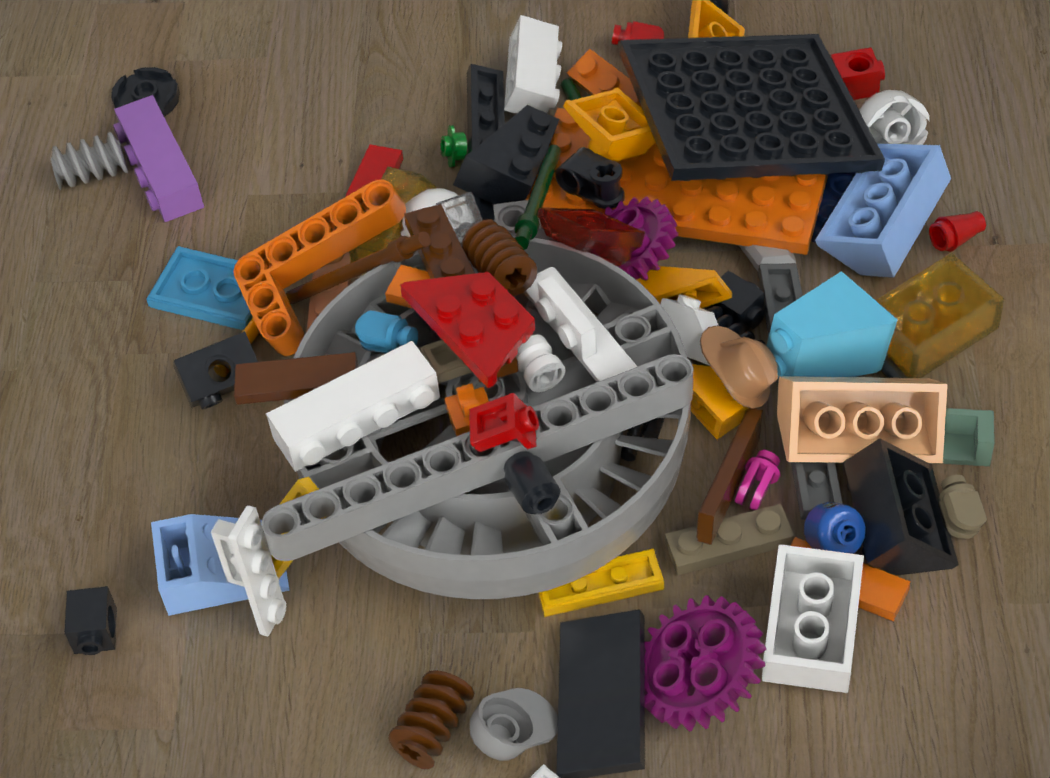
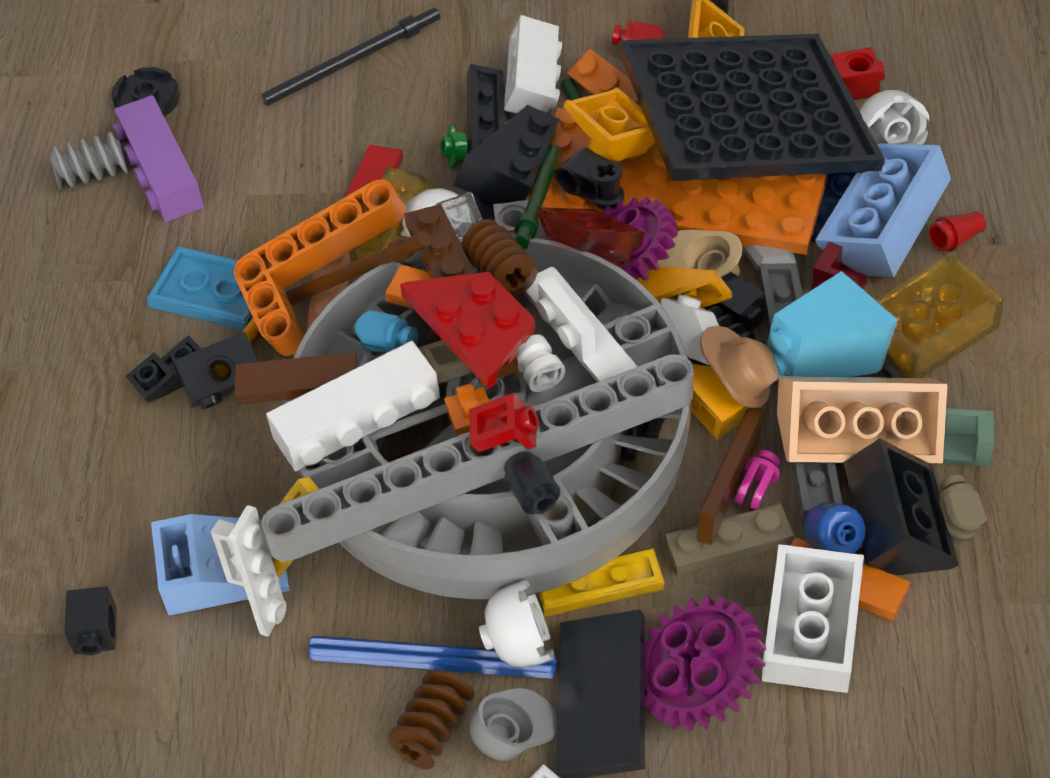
none -> black slope [125,335,201,402]
none -> black bar [261,7,441,106]
none -> axle [309,636,557,679]
none -> white cylinder [479,579,554,668]
none -> tan piece [657,229,743,277]
none -> dark red panel [812,242,867,290]

